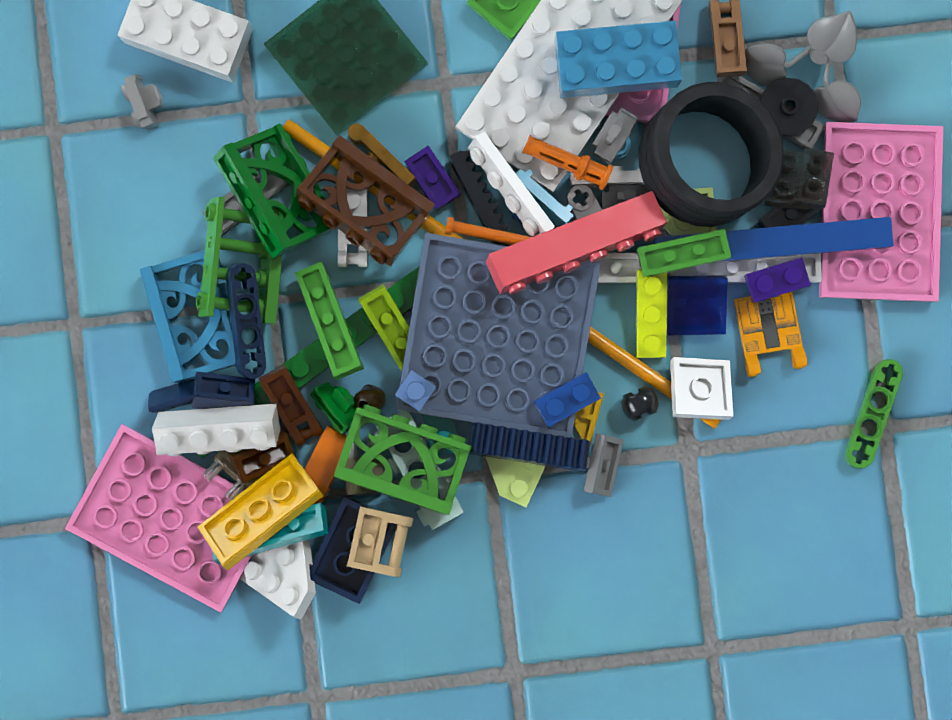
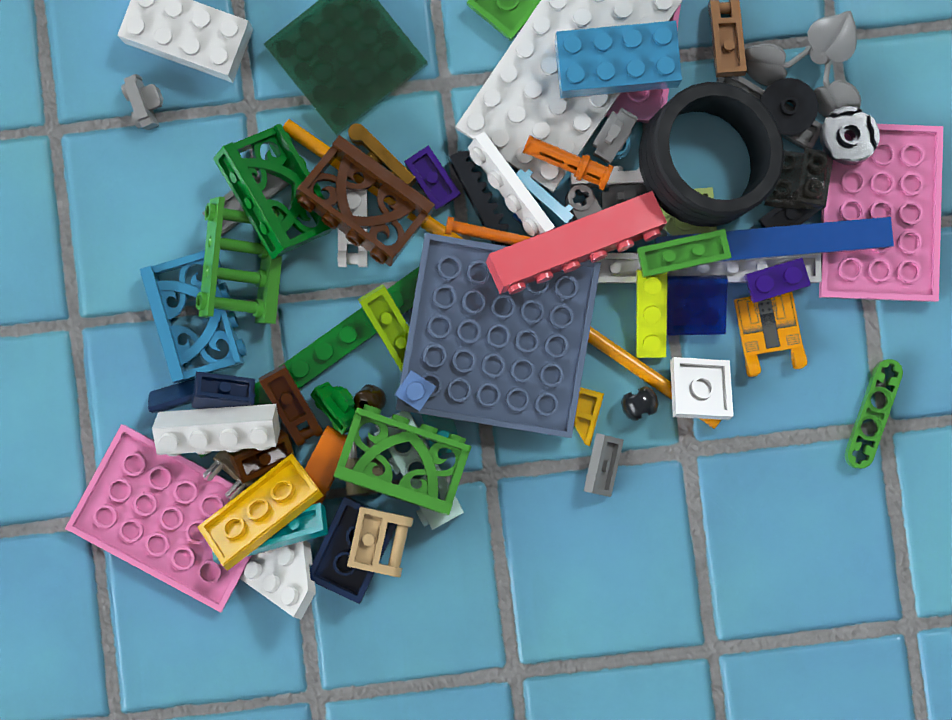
dark blue beam [226,263,266,379] -> none
bright green gear [295,261,364,380] -> none
dark blue gear [469,422,590,472] -> none
yellowish green plate [486,457,545,508] -> none
blue plate [534,372,601,427] -> none
none -> plate [820,106,880,165]

